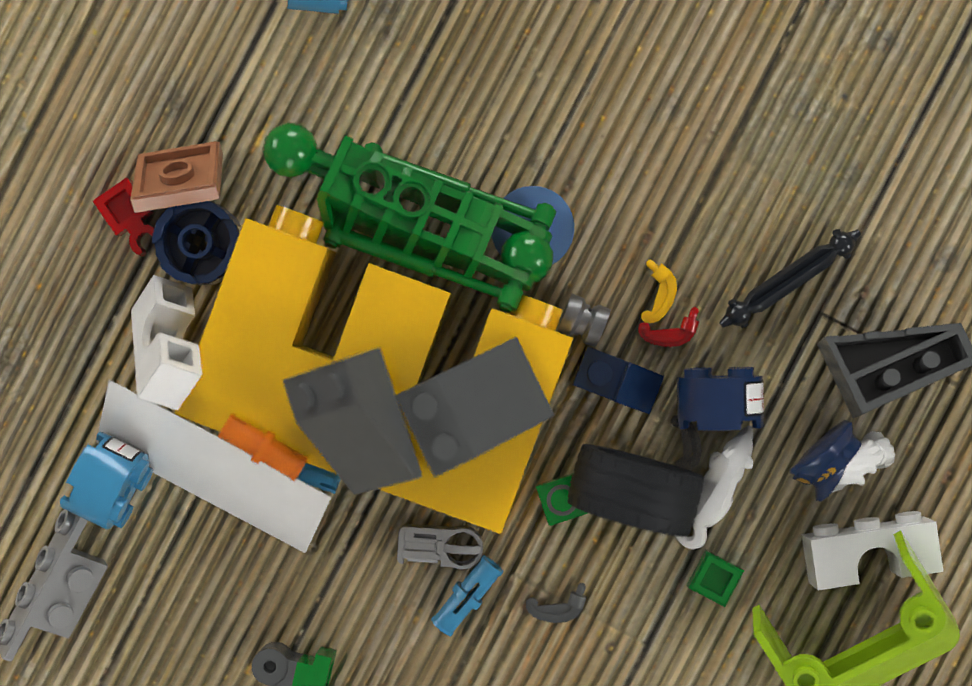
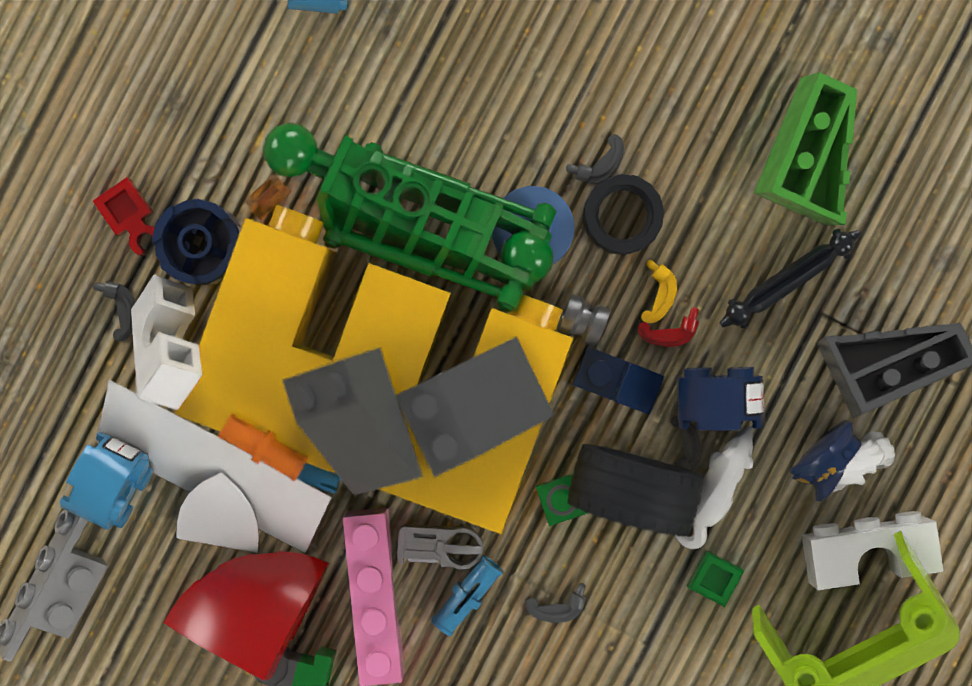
nougat tile [130,141,223,213] -> none
none -> dark grey piece [93,281,135,341]
none -> red brick [164,551,330,681]
none -> white sticker [176,472,259,553]
none -> clear orange tile [246,173,291,221]
none -> bright pink arch [343,507,405,686]
none -> dark grey piece [566,134,624,184]
none -> black tyre [583,174,664,255]
none -> bright green wedge [753,72,857,226]

